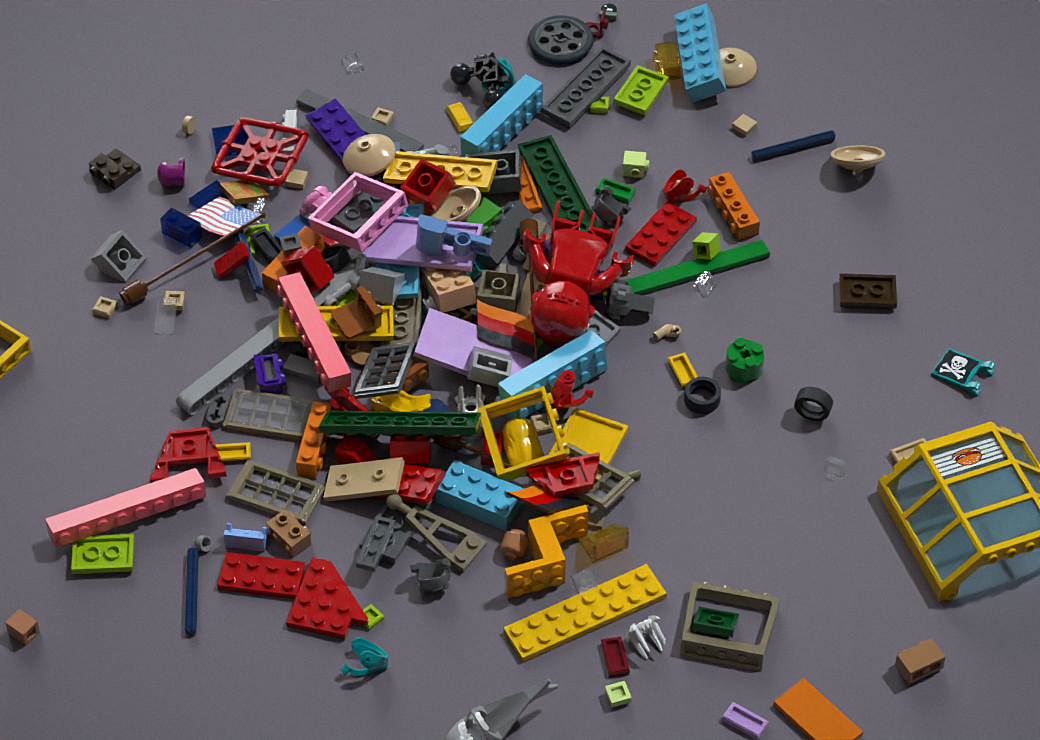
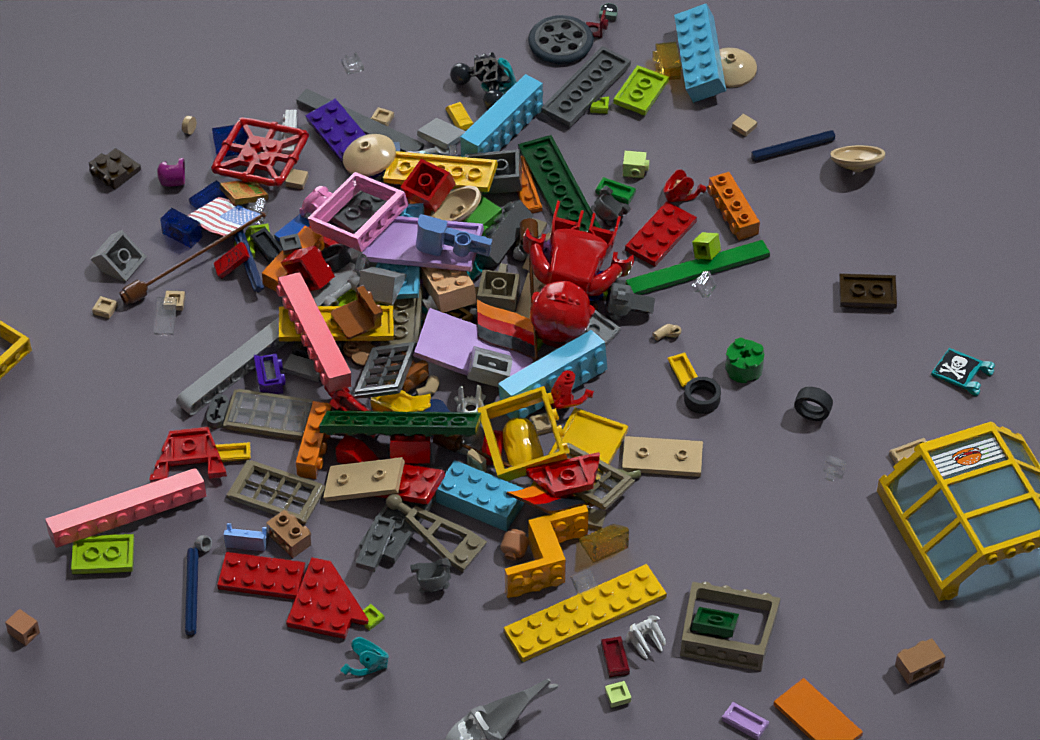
none -> tan arm [416,375,440,396]
none -> light grey tile [417,118,466,150]
none -> tan tile [467,449,486,472]
none -> tan plate [622,436,703,477]

